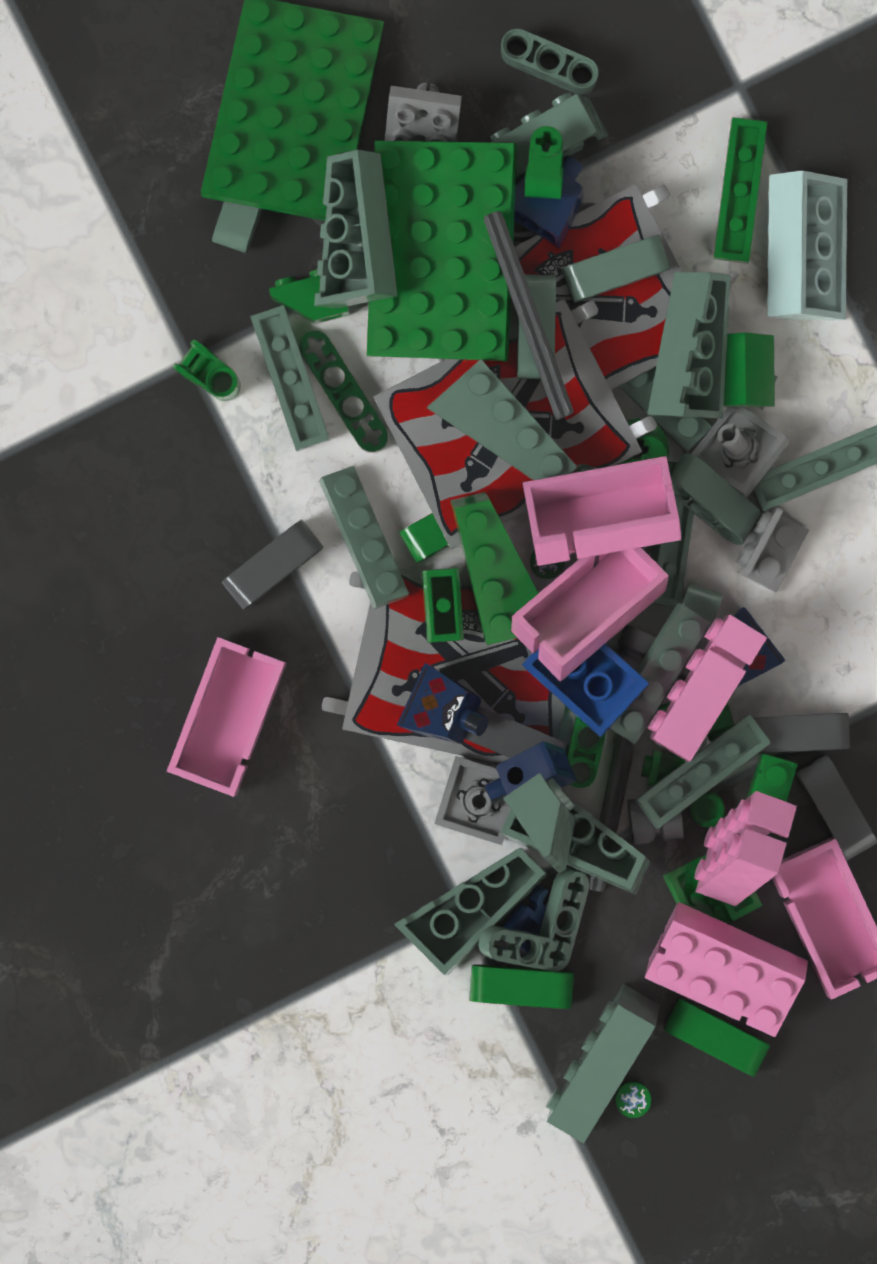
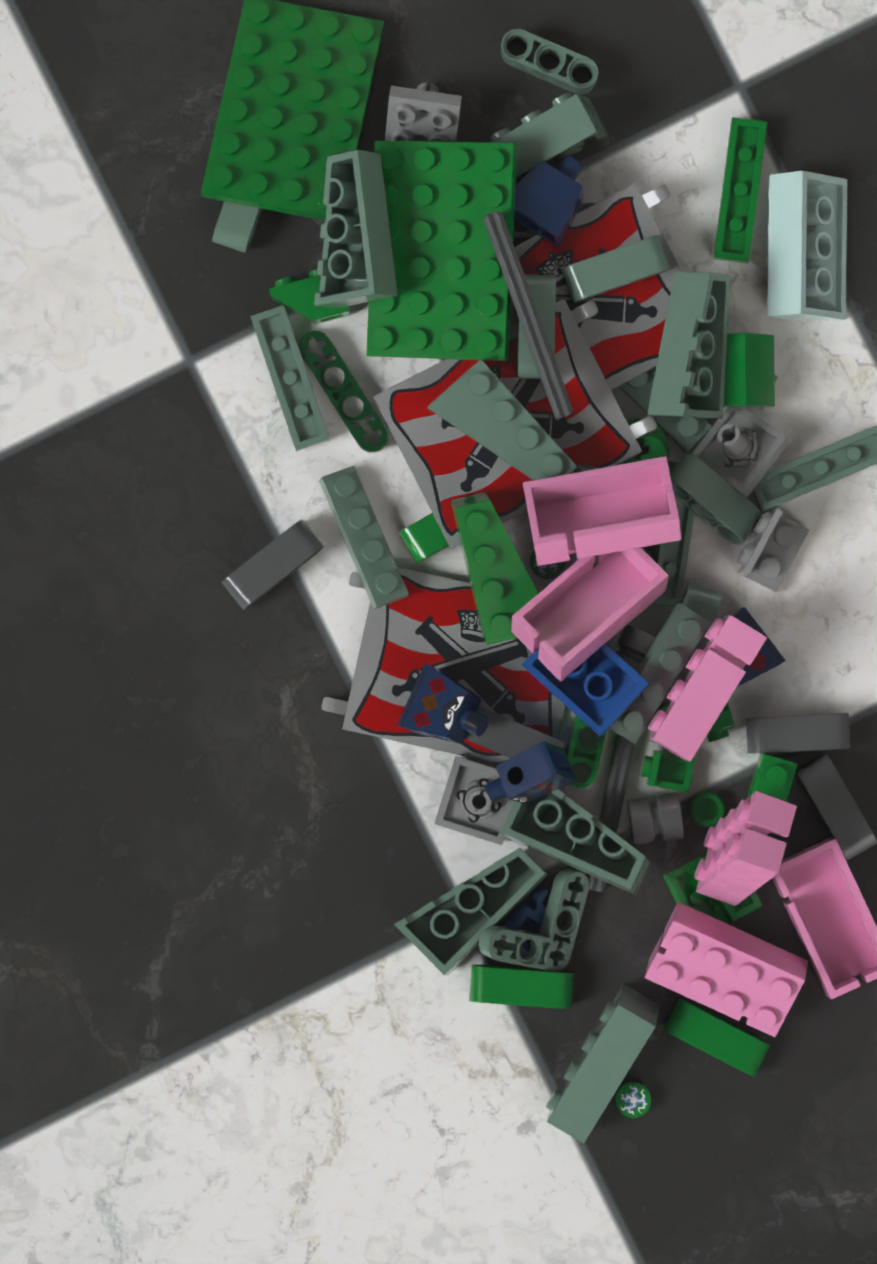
bright pink piece [167,637,287,797] -> none
green piece [172,339,241,401] -> none
green brick [422,568,464,643] -> none
sand green slope [503,773,575,873] -> none
green piece [525,126,564,199] -> none
sand green plate [635,714,771,829] -> none

